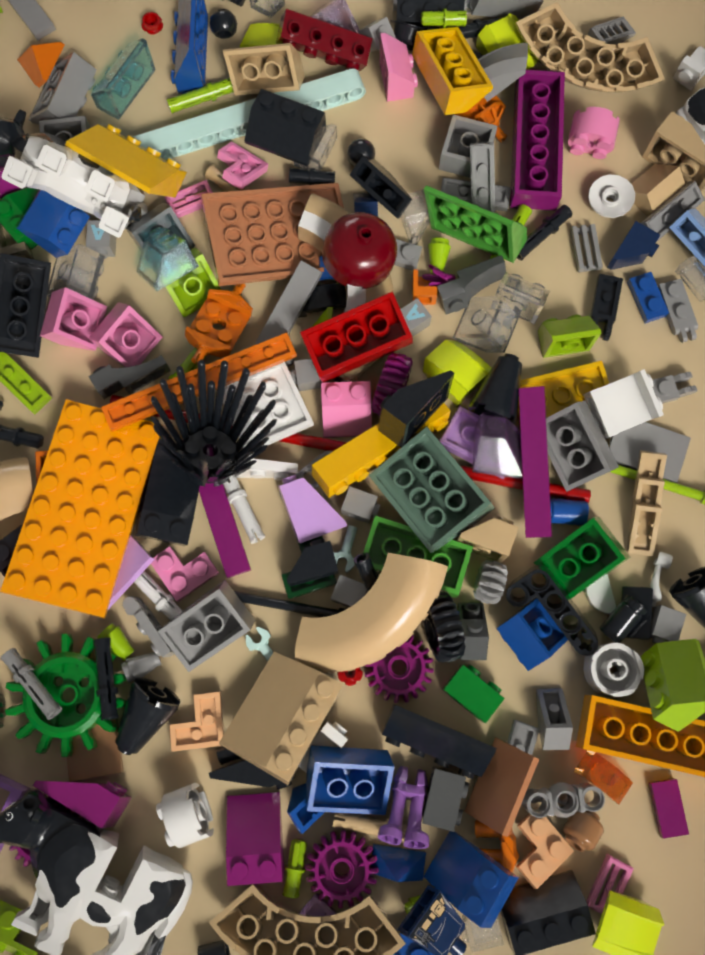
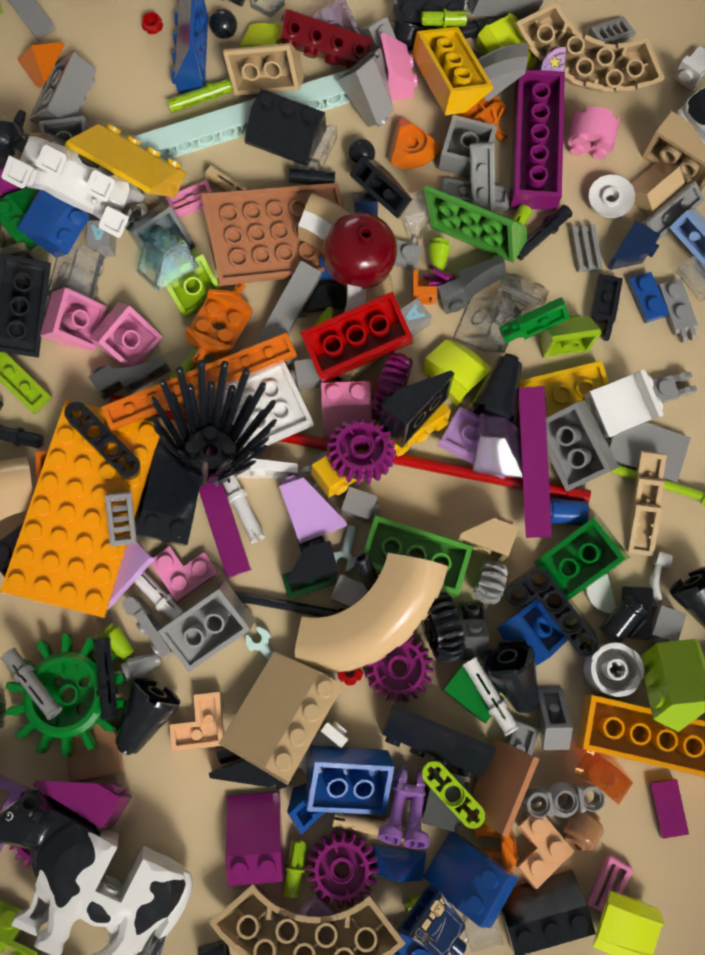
clear light blue slope [91,38,156,120] -> none
white brick [156,783,214,848] -> none
bright pink plate [217,142,268,190] -> none
sand green slope [369,427,495,554] -> none
none -> black beam [64,402,141,480]
none -> light grey slope [105,492,137,547]
none -> magenta gear [326,417,396,486]
none -> light grey slope [338,48,394,127]
none -> orange hat [389,118,442,169]
none -> lime beam [421,760,485,829]
none -> white pin [462,657,520,736]
none -> black cone [482,639,539,713]
none -> green hinge [499,297,570,343]
none -> lavender tile [540,47,566,72]

